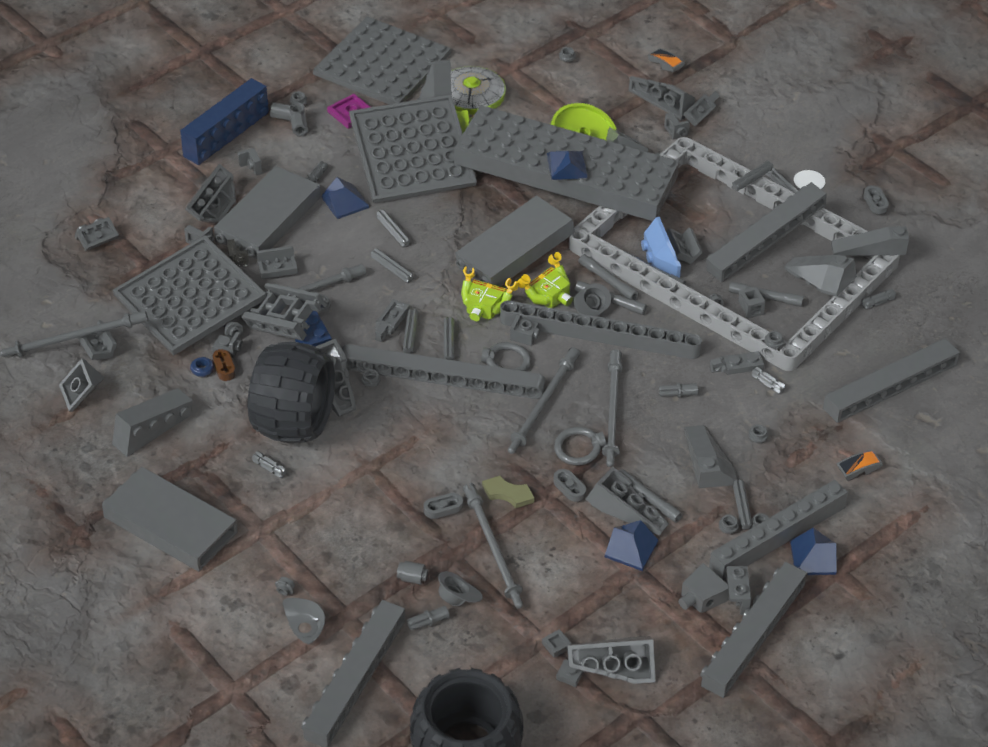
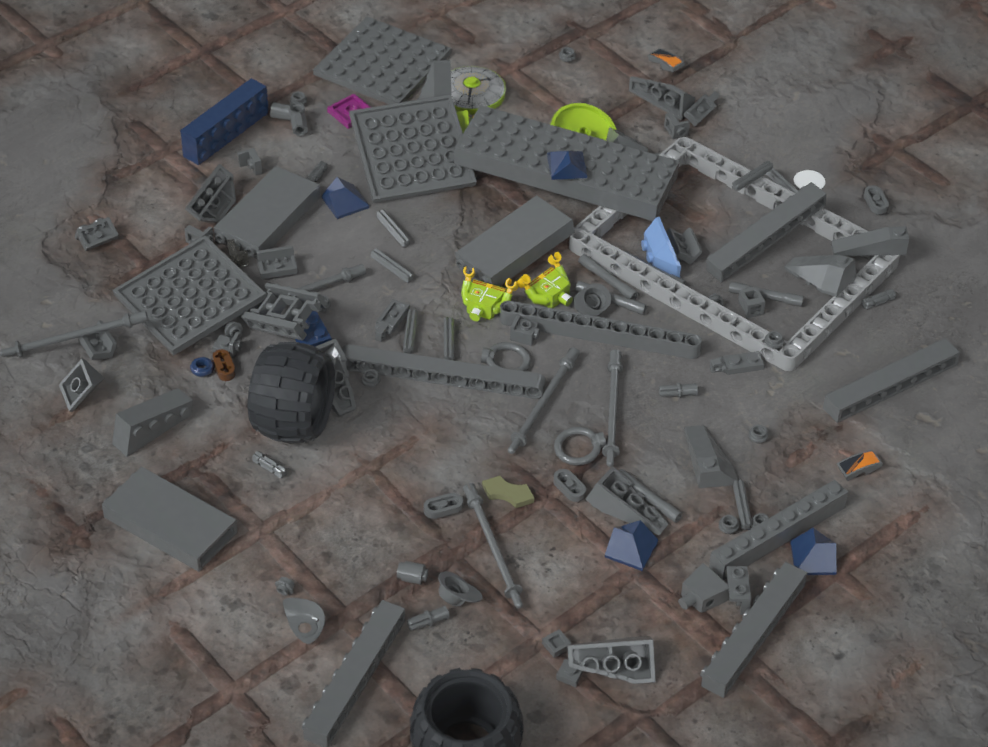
axle [752,367,785,394] -> none

